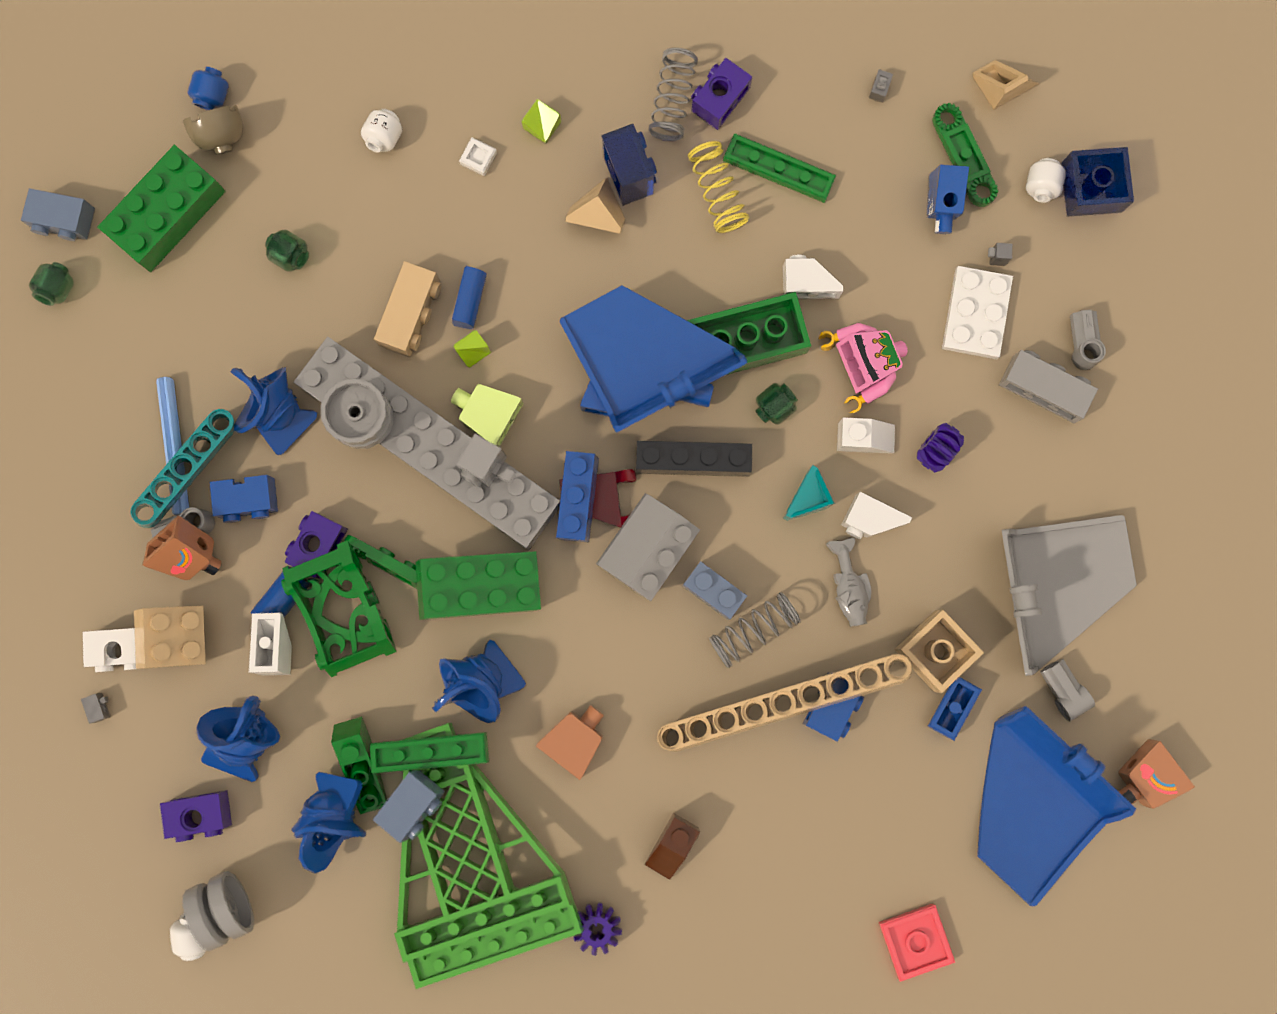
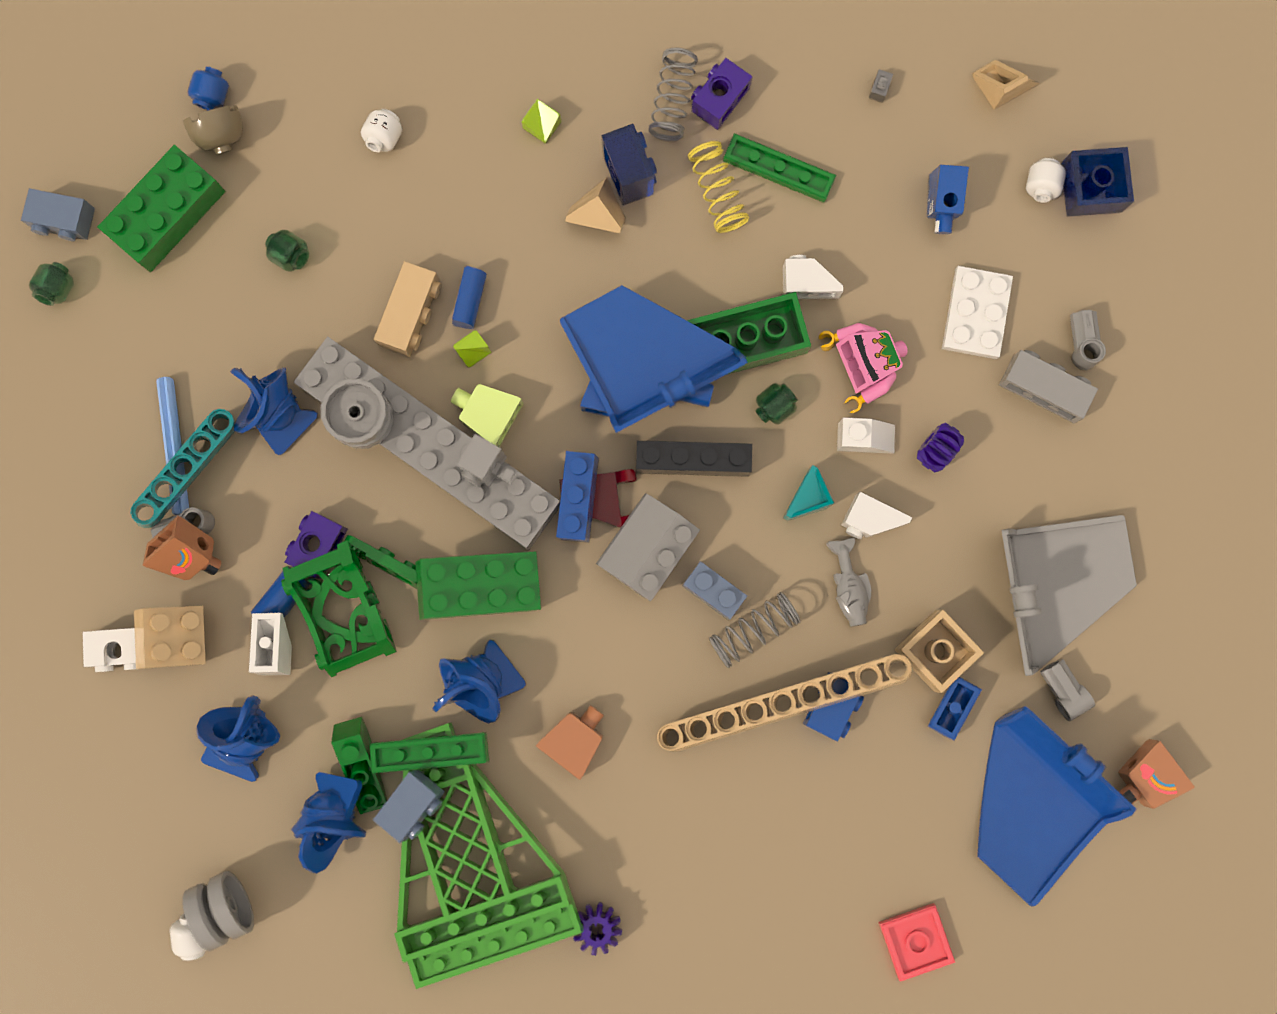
flat silver piece [81,693,110,724] -> none
dark purple brick [160,790,232,842] -> none
blue brick [210,475,278,523] -> none
white tile [459,137,497,176] -> none
reddish brown slope [645,813,700,880] -> none
green plate [932,103,998,207] -> none
flat silver piece [988,243,1012,266] -> none

